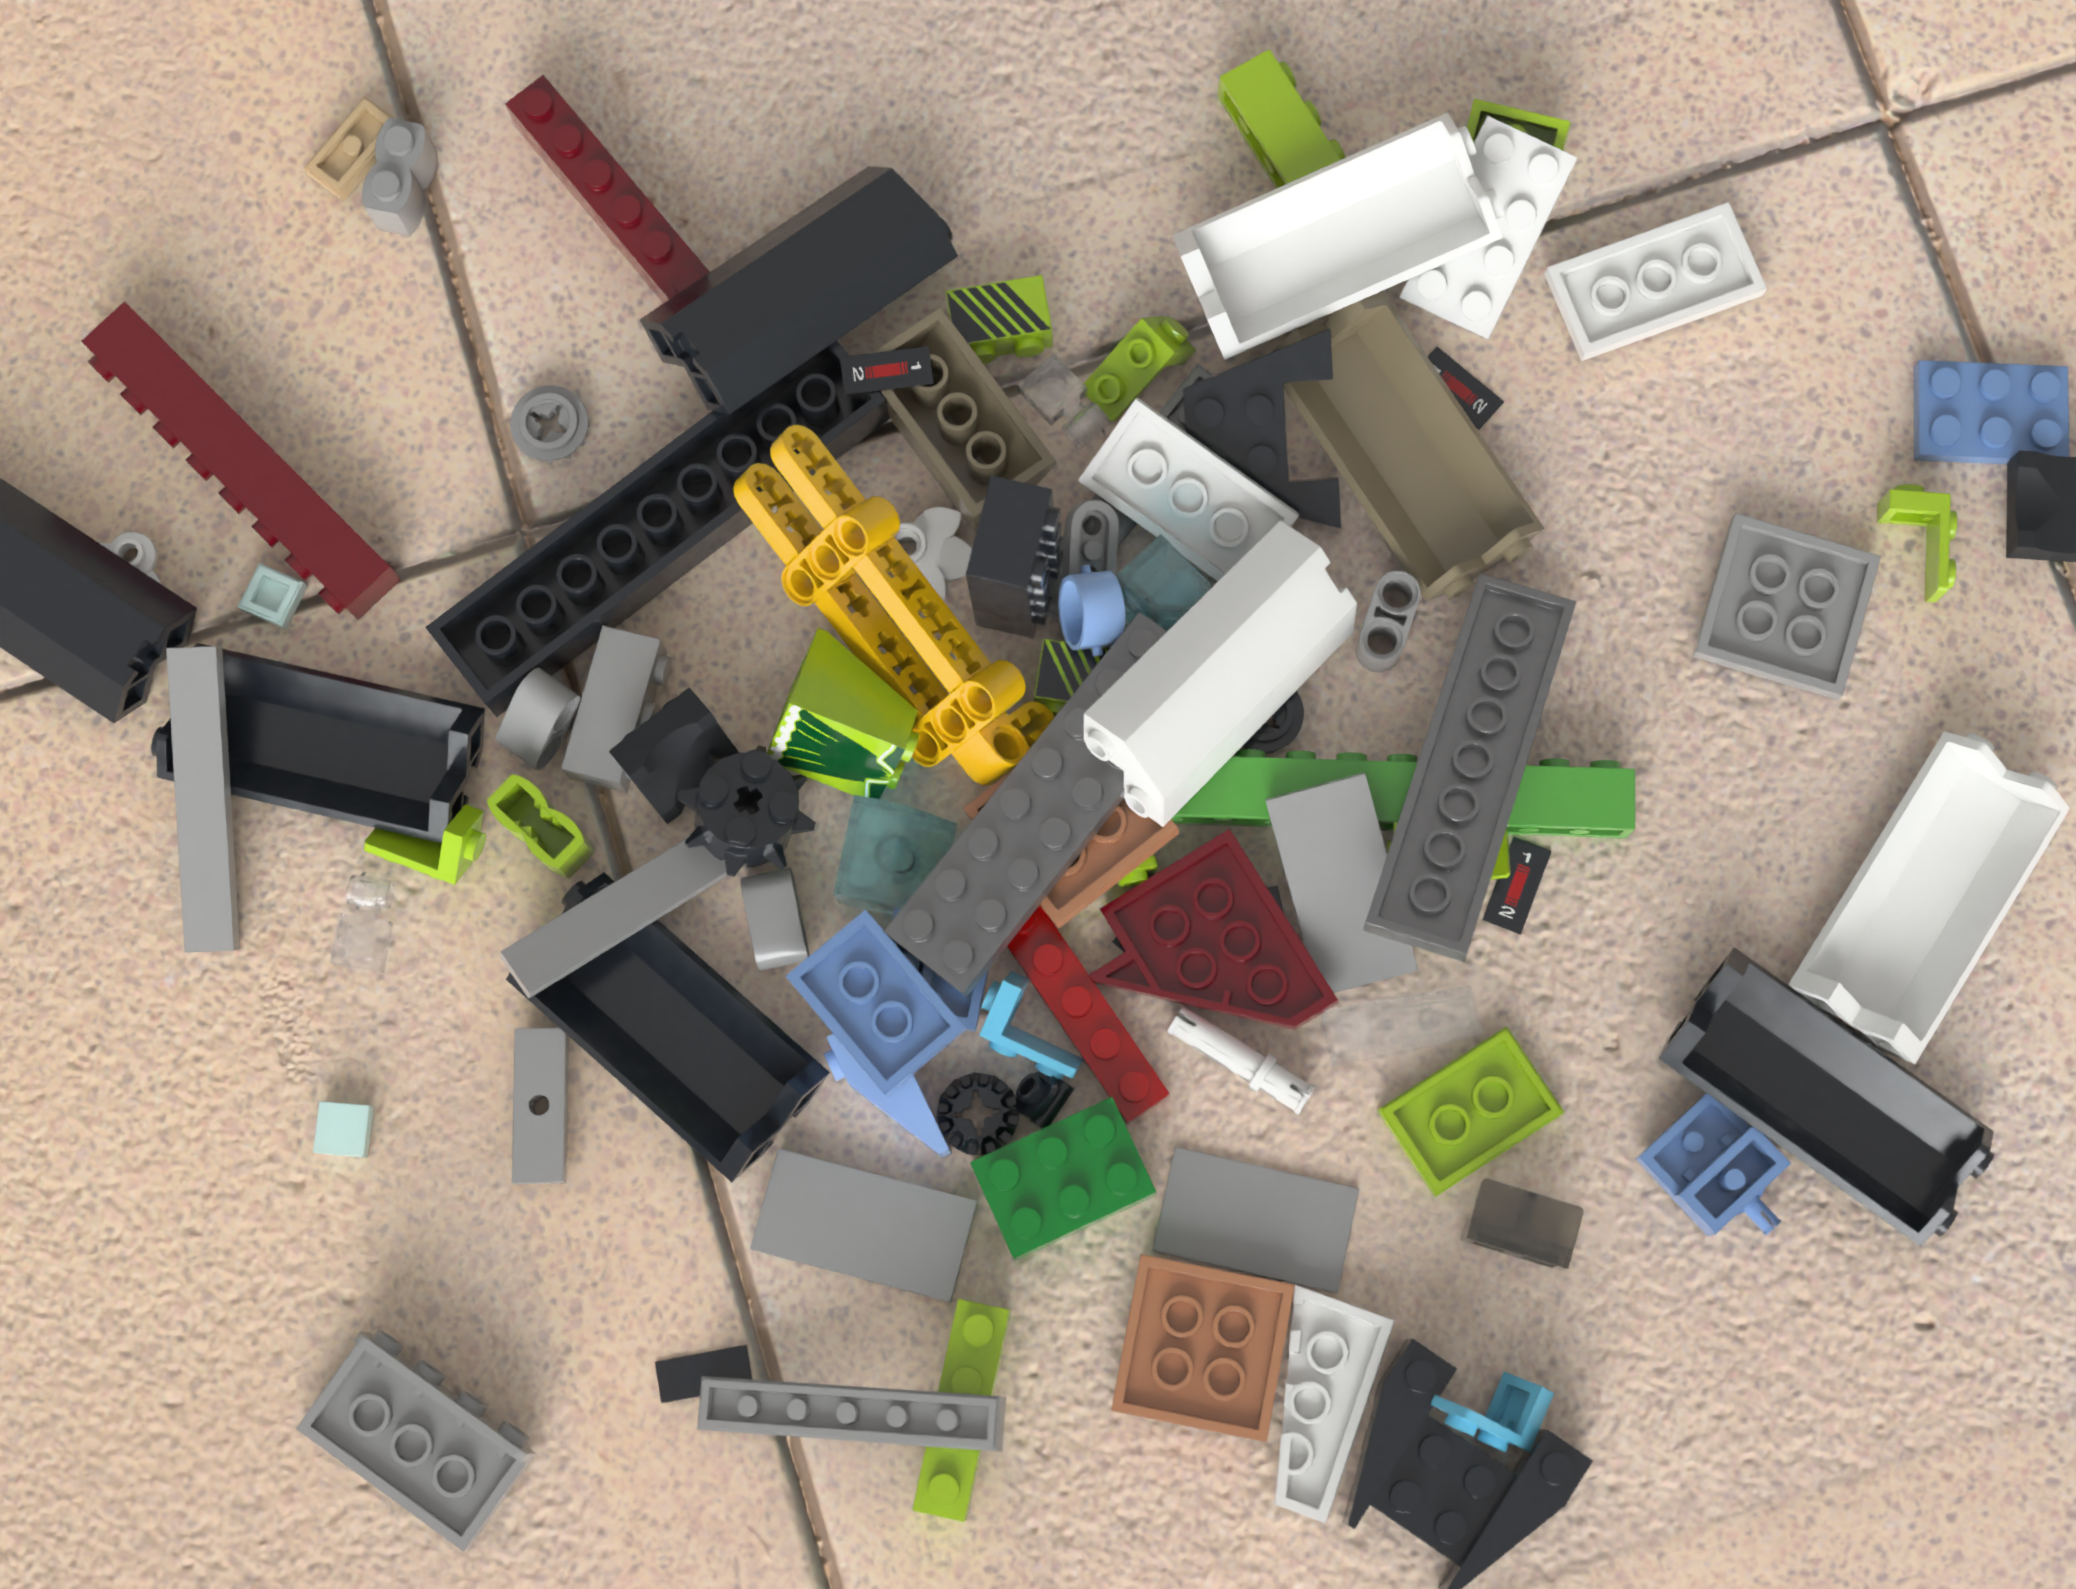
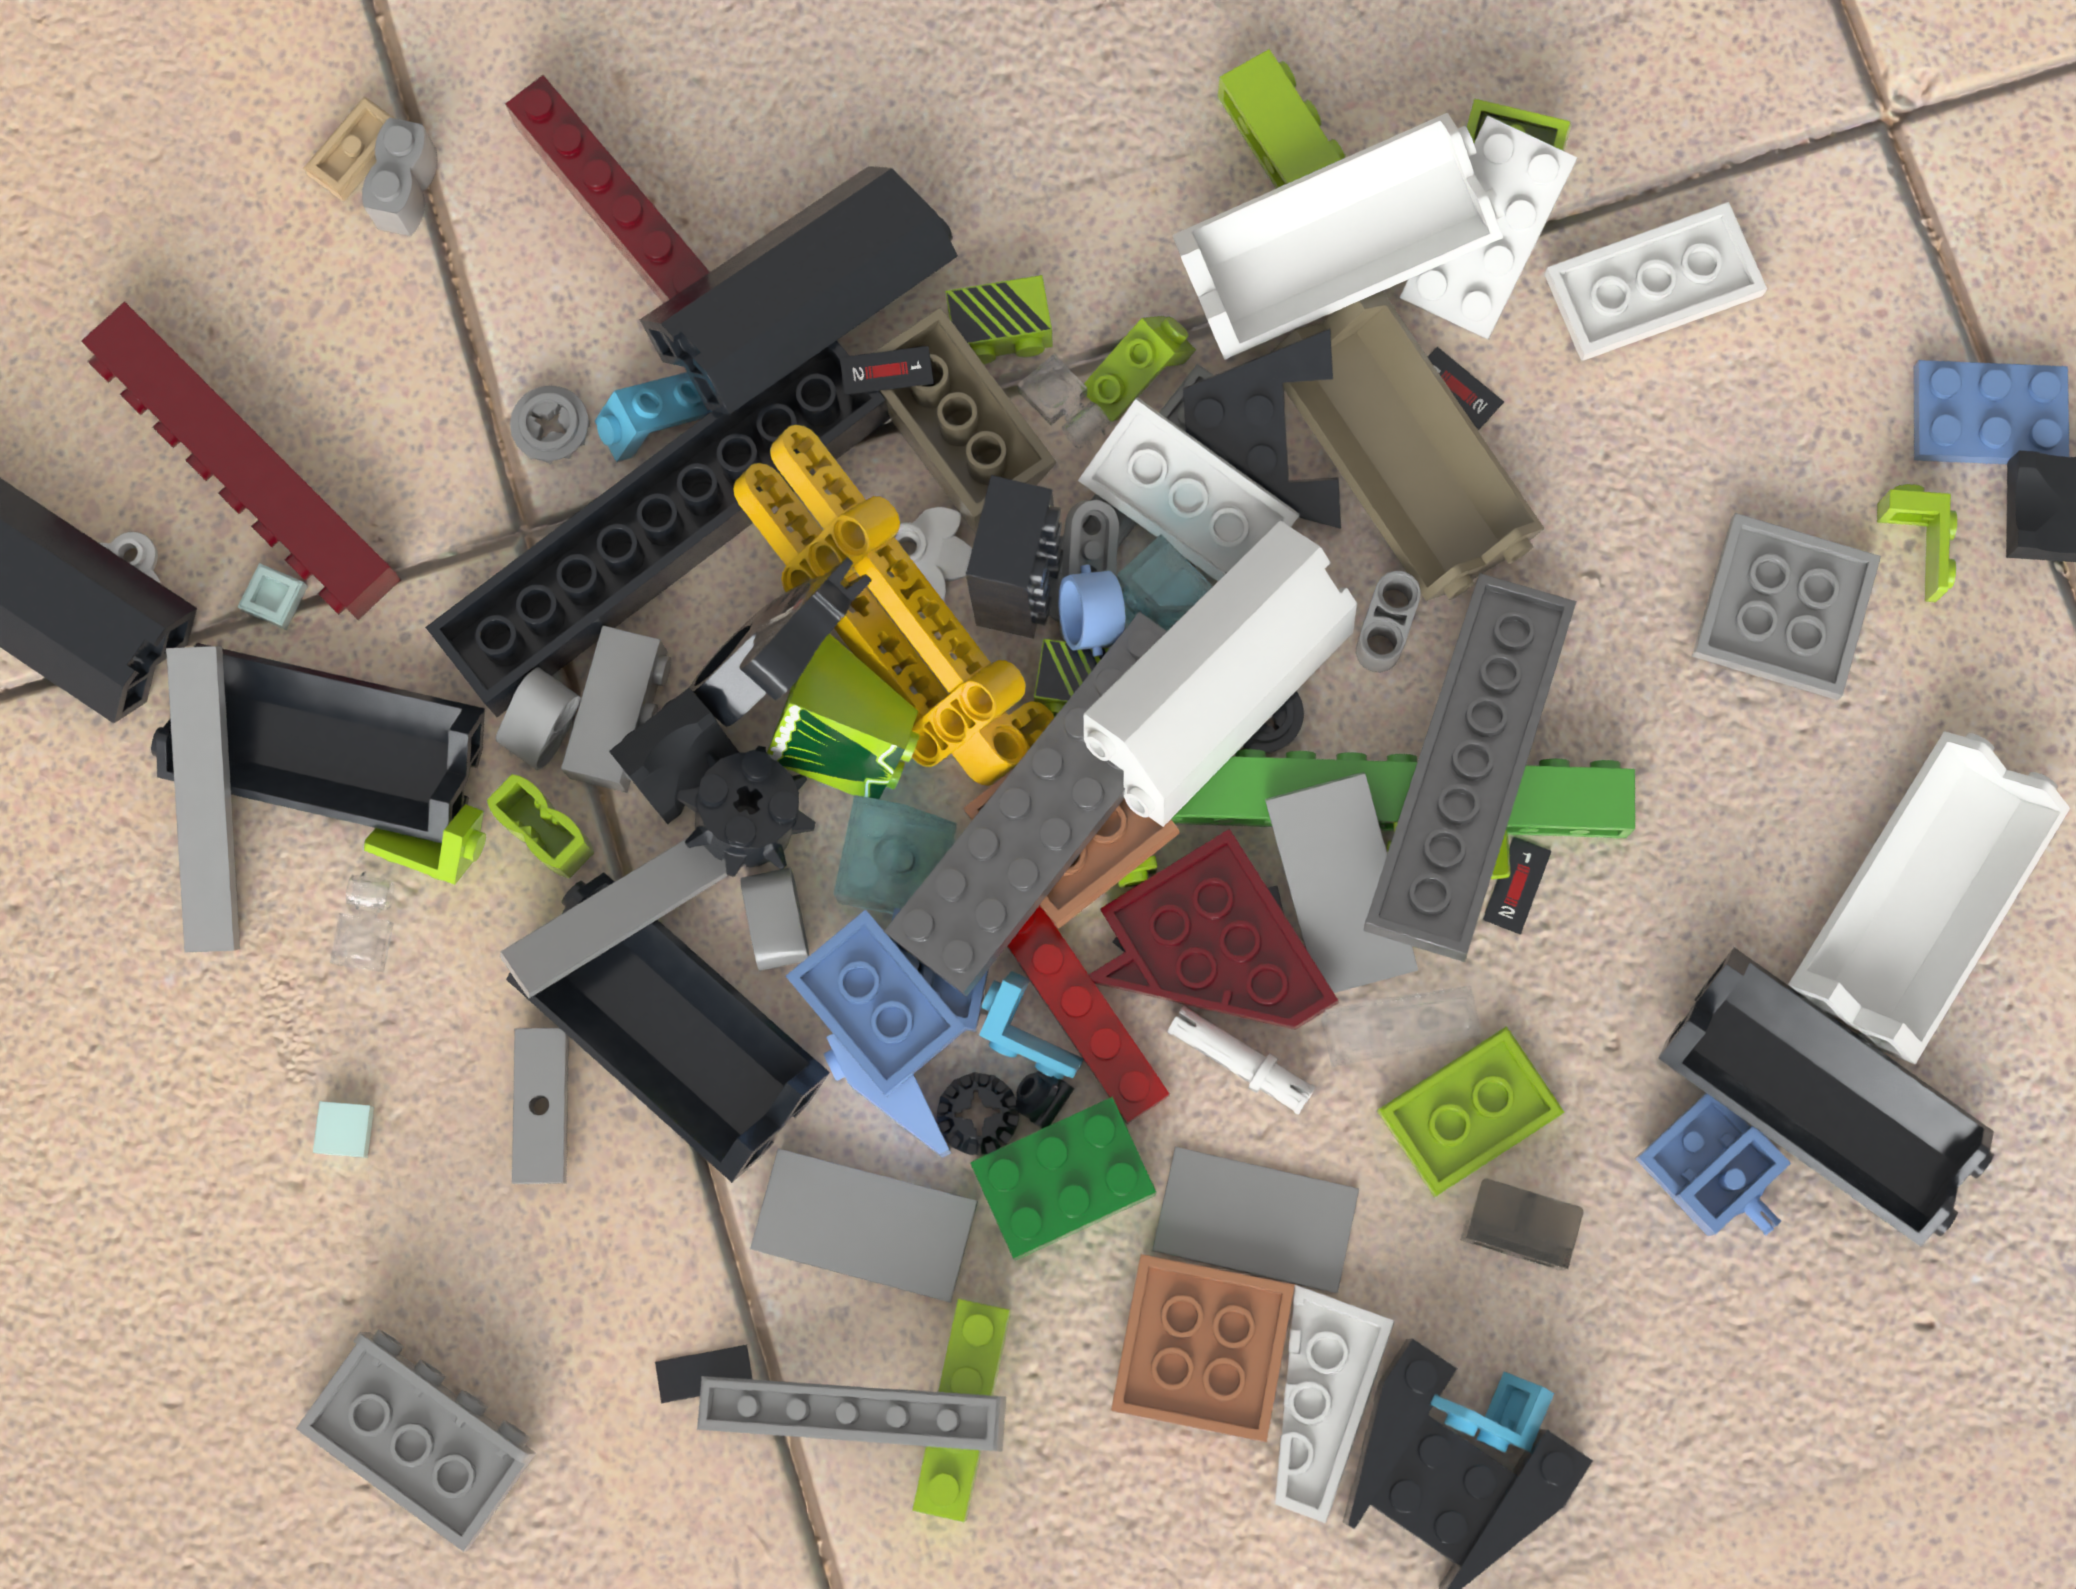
none -> medium azure bracket [595,372,711,462]
none -> black animal [690,557,872,727]

